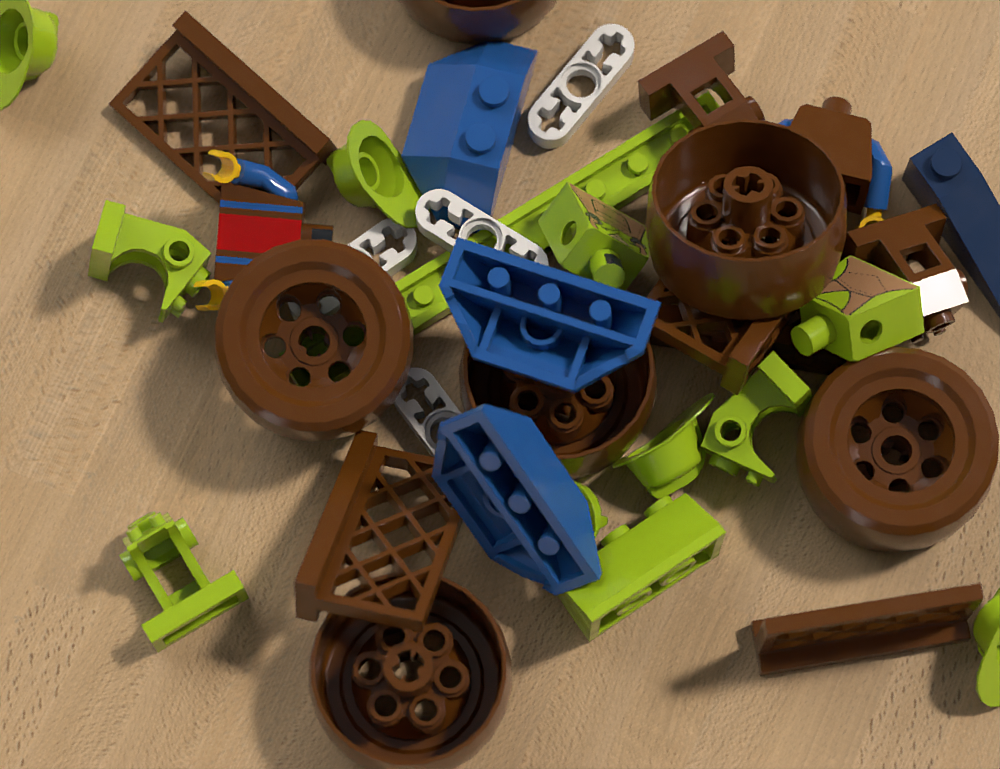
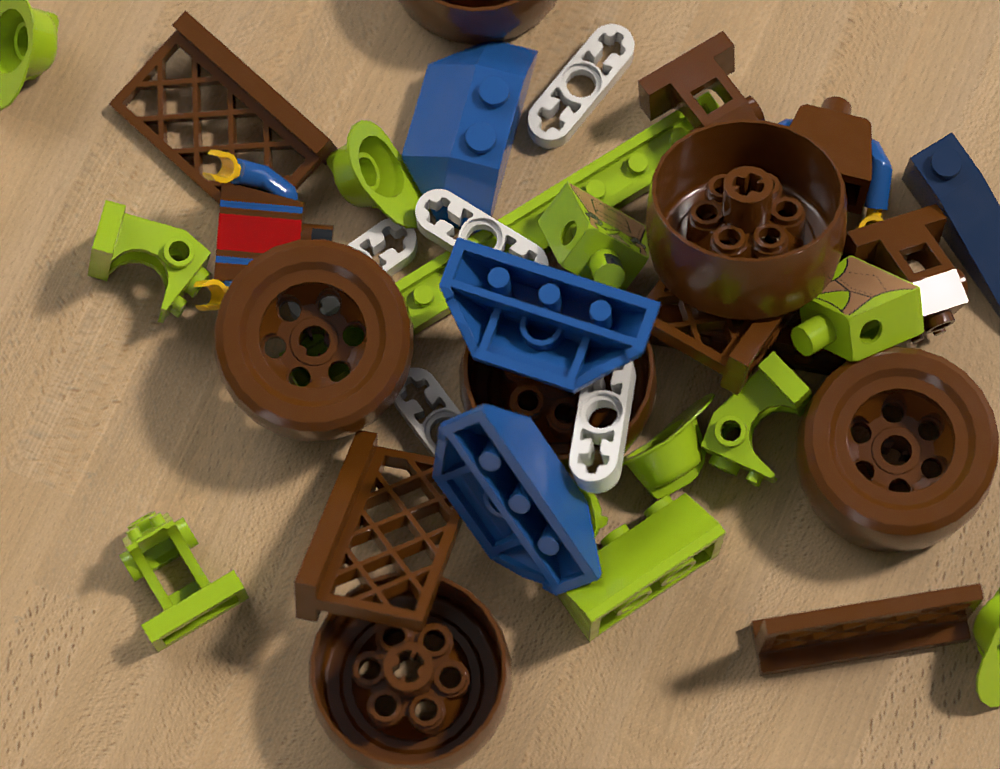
none -> white beam [569,361,636,493]

